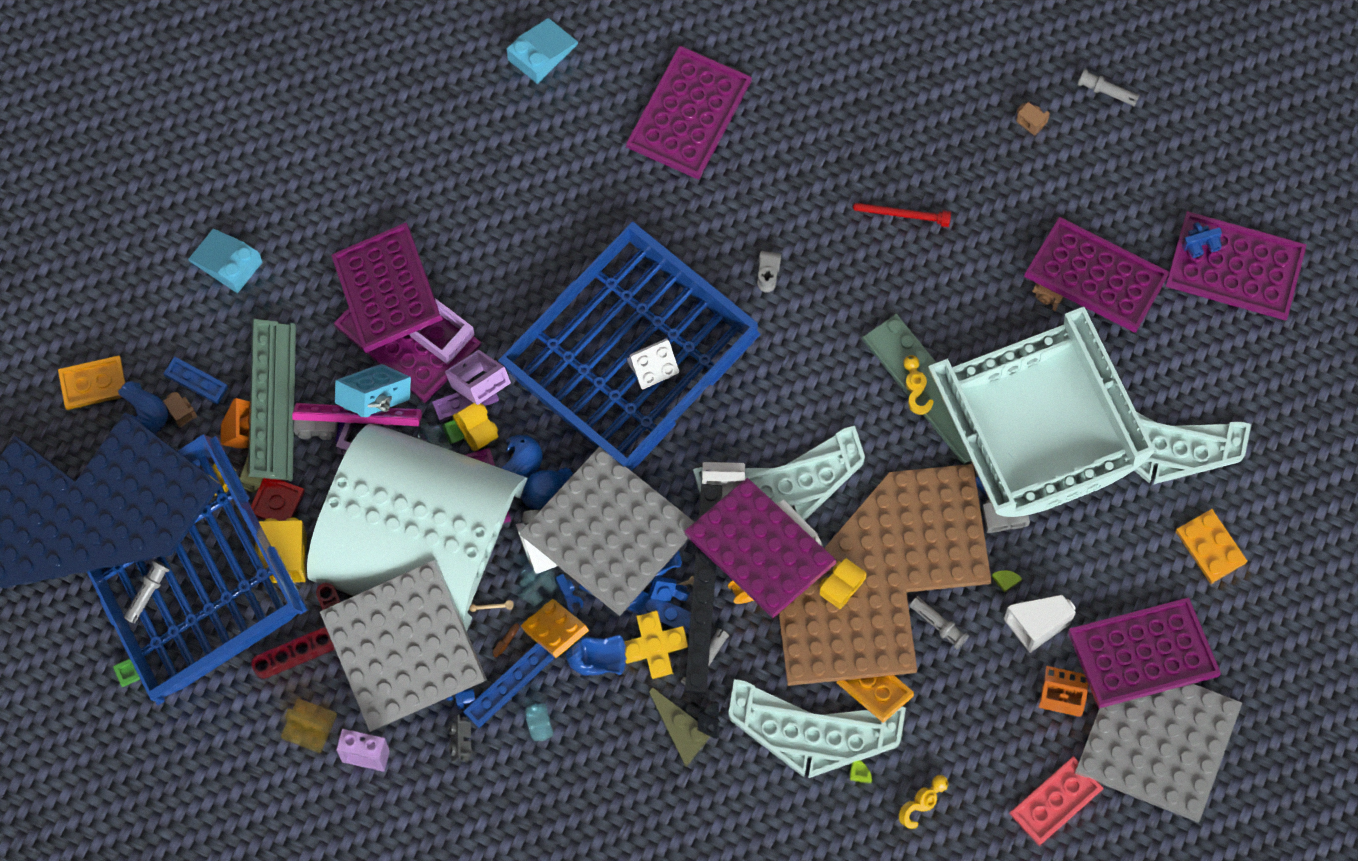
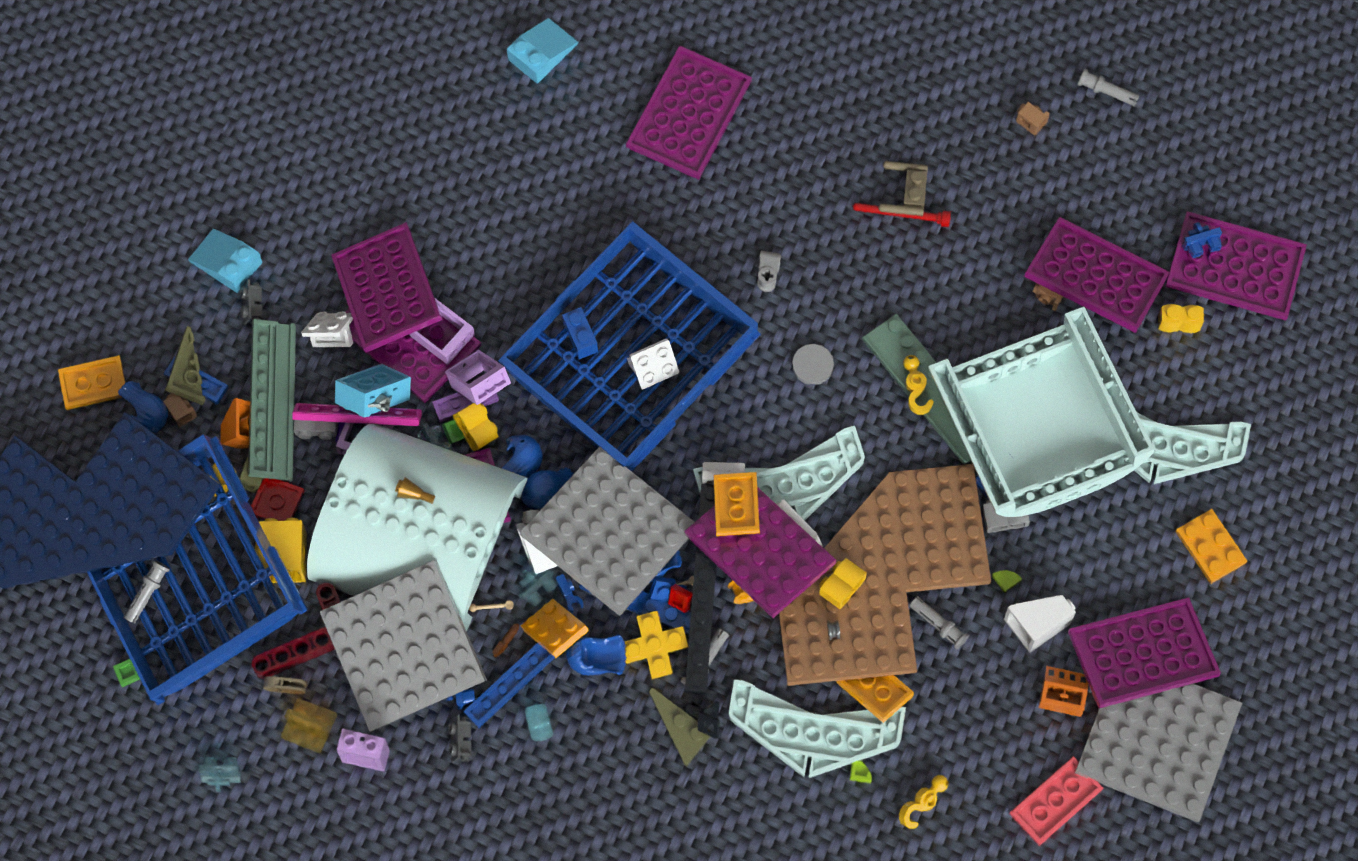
none -> olive wing [165,326,206,405]
none -> clear light blue hips [199,757,241,792]
none -> dark grey hinge [240,279,263,325]
none -> dark tan piece [263,676,307,694]
none -> white bracket [301,311,353,347]
none -> pearl gold cone [395,477,436,504]
none -> blue brick [562,307,598,359]
none -> red tile [668,584,693,613]
none -> light orange plate [714,472,760,536]
none -> light grey tile [792,344,834,385]
none -> dark grey bush [827,620,840,640]
none -> dark tan plate [879,161,928,216]
none -> yellow brick [1158,304,1204,333]

